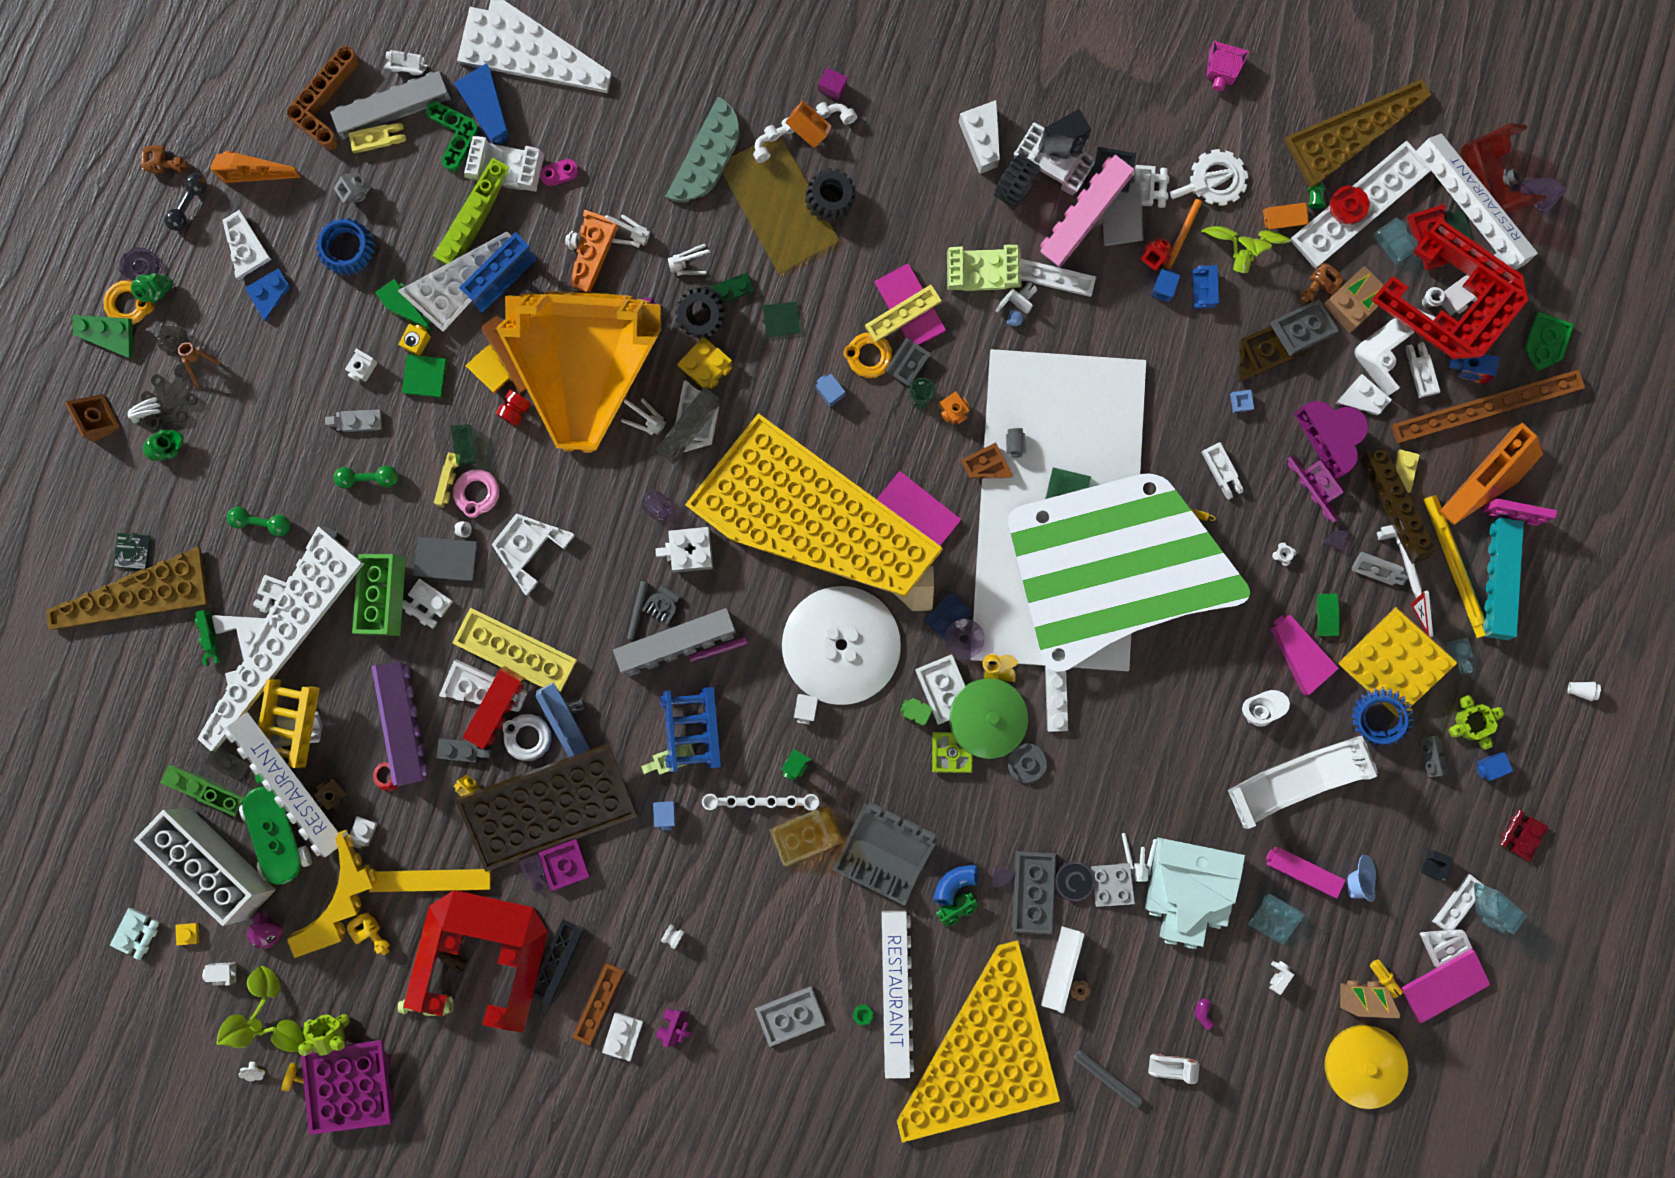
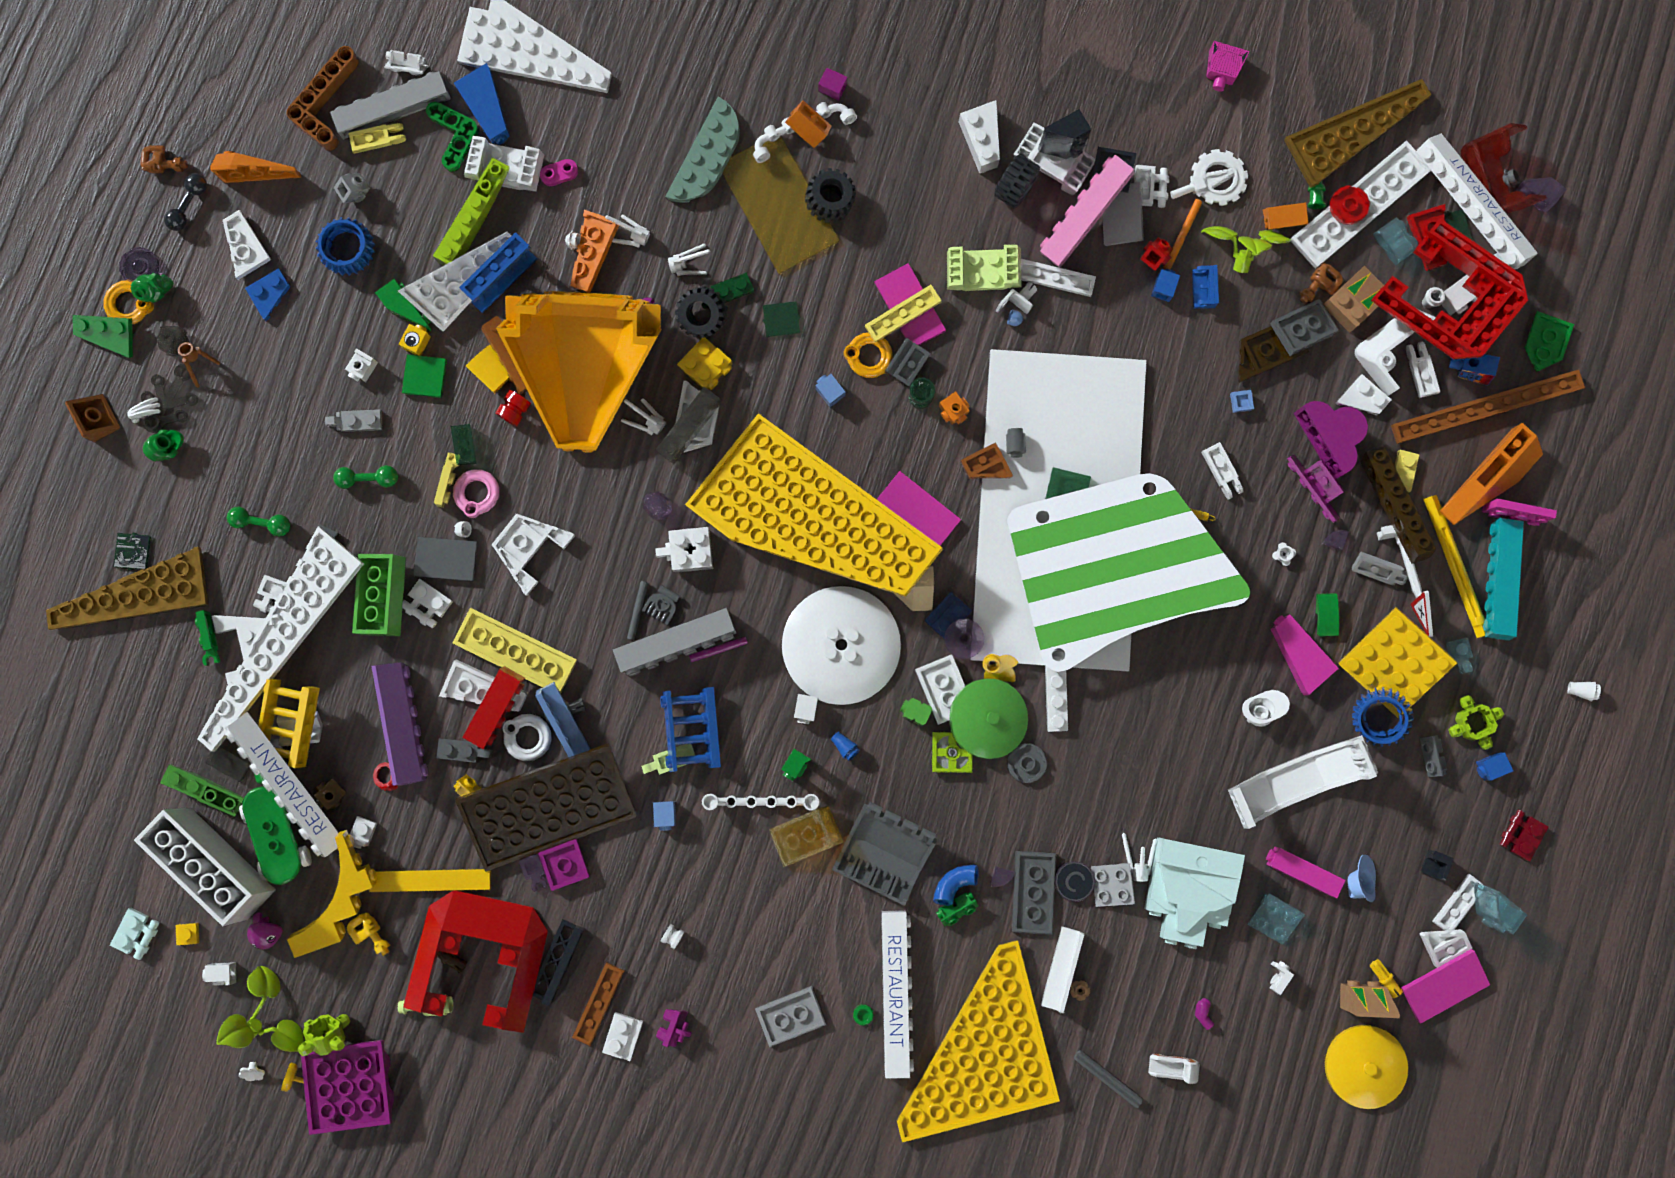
none -> blue cone [831,732,860,761]

